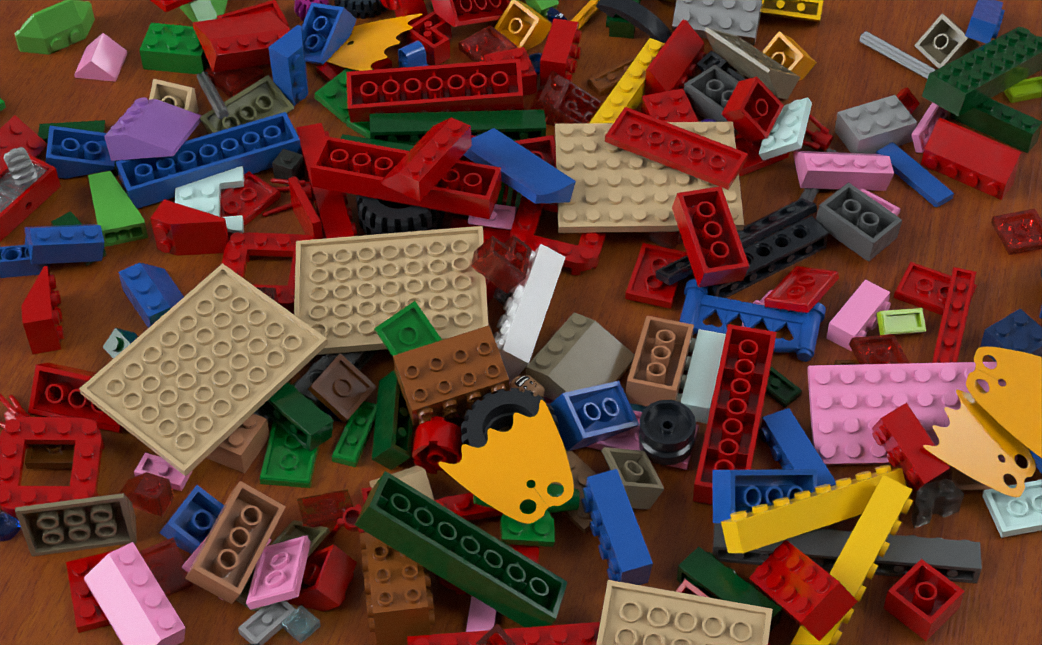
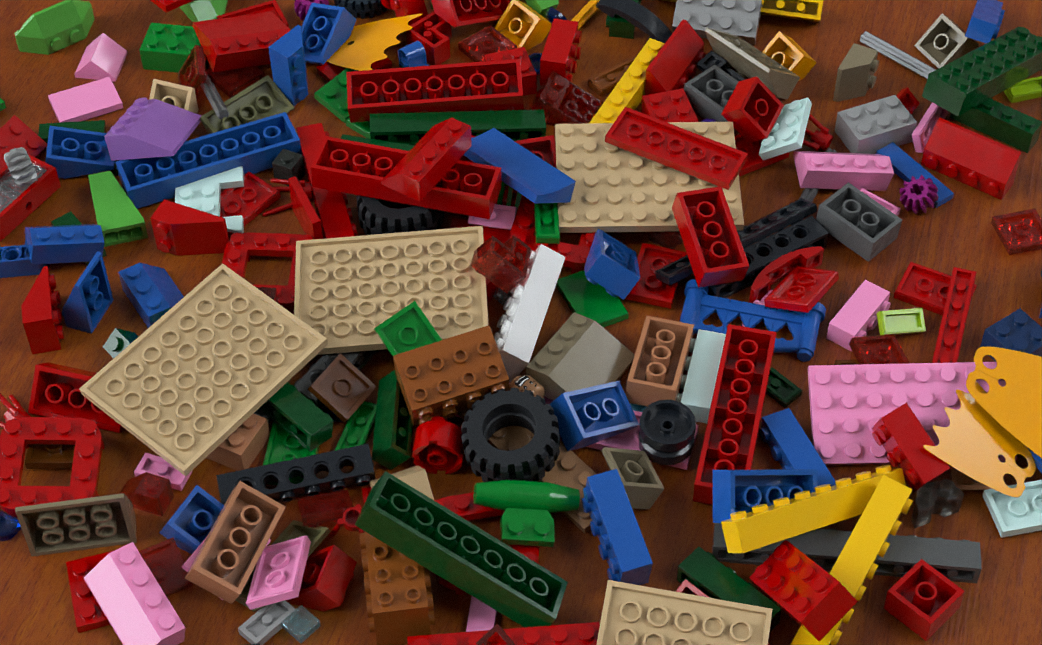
light orange piece [438,400,574,524] -> none
none -> bright pink tile [48,77,123,123]
none -> blue slope [62,252,114,334]
none -> clear red plate [178,44,208,95]
none -> black brick [216,444,375,505]
none -> green tile [534,203,560,244]
none -> green tile [556,270,629,328]
none -> blue slope [584,229,640,300]
none -> red slope [749,246,824,303]
none -> dark tan slope [833,43,879,102]
none -> magenta gear [899,175,939,214]

